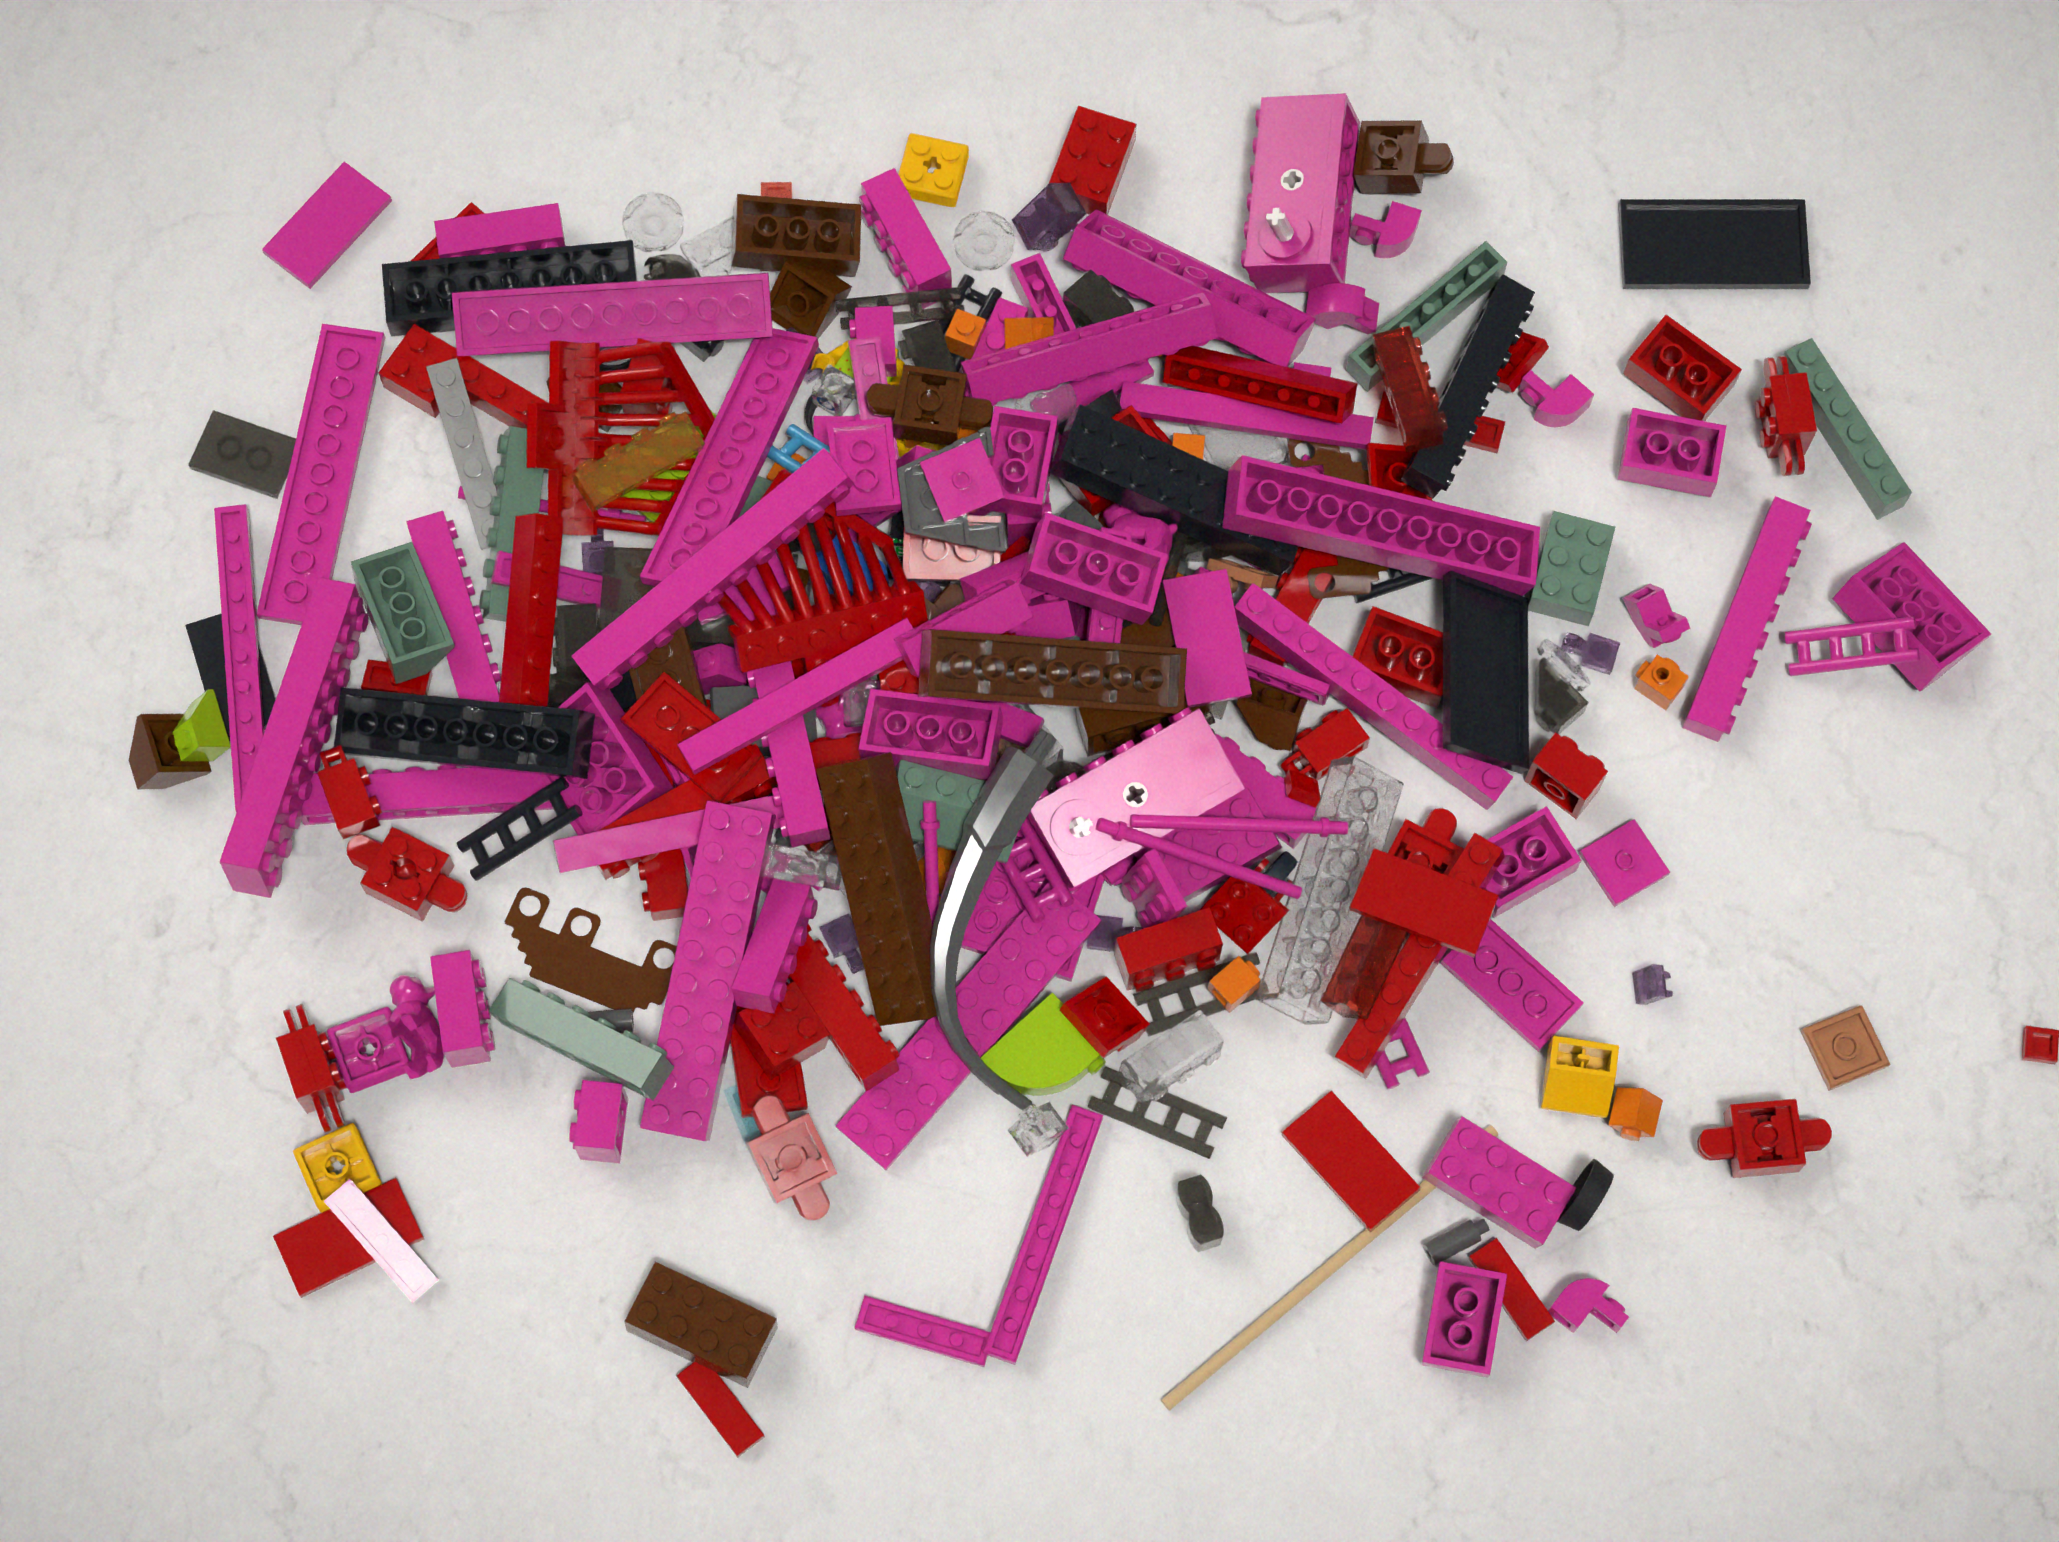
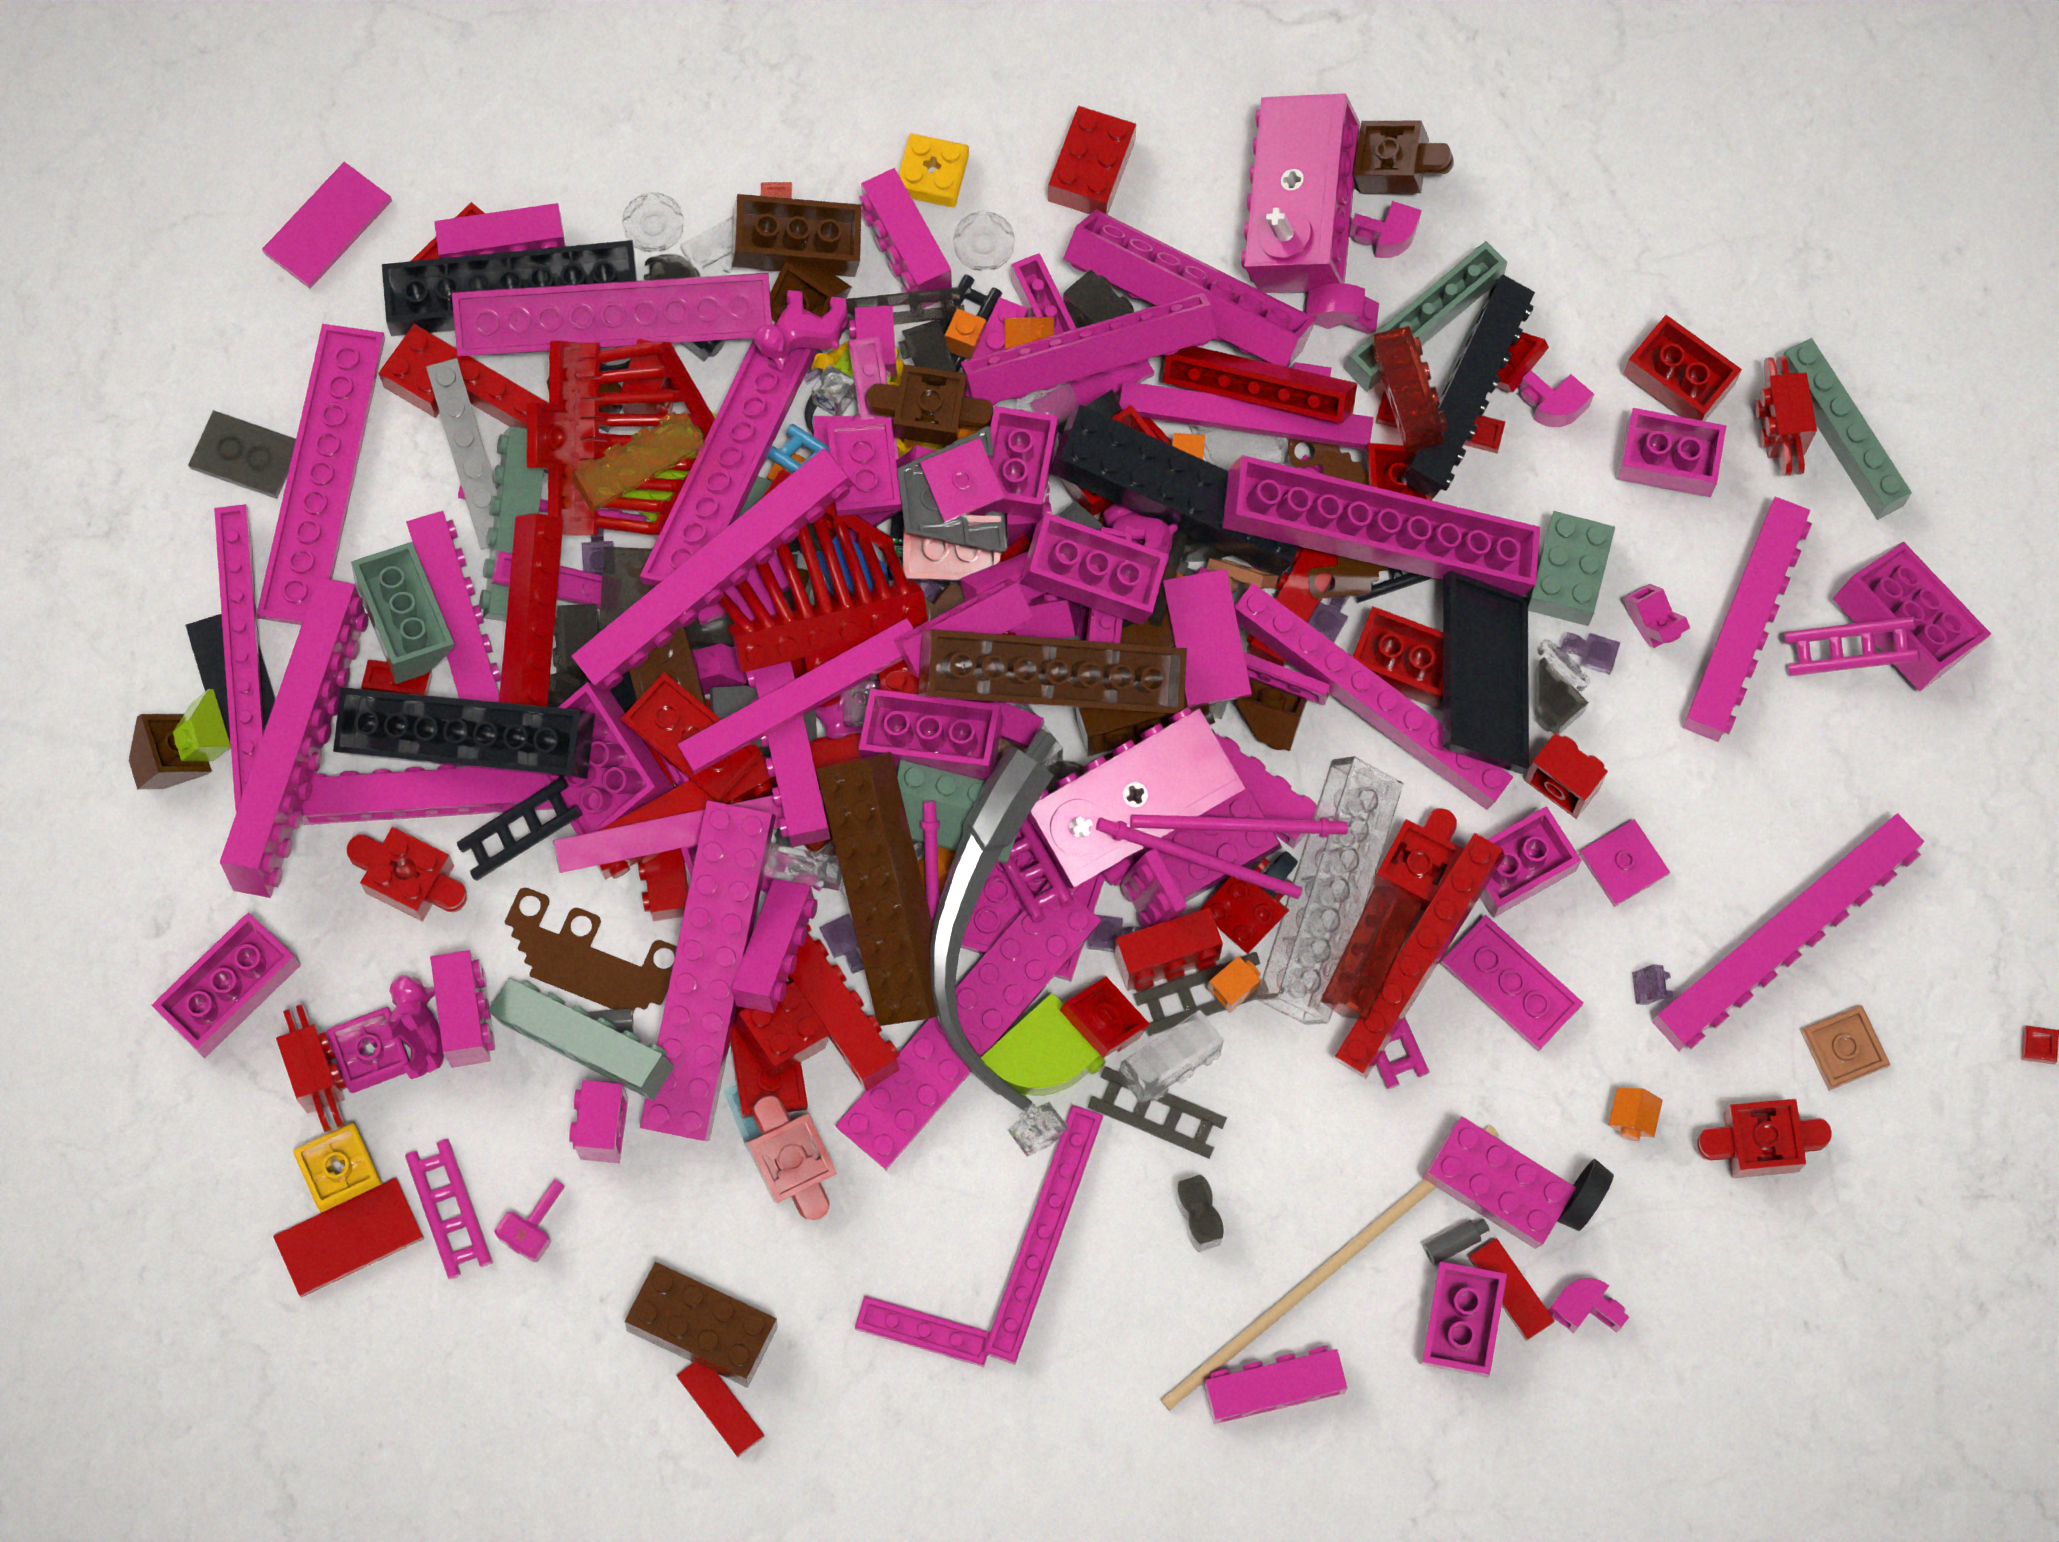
red brick [317,745,382,839] -> none
tile [324,1179,439,1303] -> none
clear purple brick [1012,183,1086,252] -> none
red brick [1280,708,1370,781] -> none
red tile [1282,1090,1421,1232] -> none
red tile [1284,770,1321,808] -> none
red tile [1350,848,1499,958] -> none
yellow slope [1541,1036,1619,1119] -> none
black tile [1618,199,1811,289] -> none
orange brick [1635,654,1689,711] -> none
none -> dark pink brick [152,912,300,1059]
none -> dark pink bar [405,1139,493,1279]
none -> dark pink piece [494,1179,565,1262]
none -> dark pink animal [753,290,847,371]
none -> dark pink brick [1204,1346,1348,1424]
none -> clear purple plate [1308,596,1349,643]
none -> dark pink brick [1652,813,1925,1052]

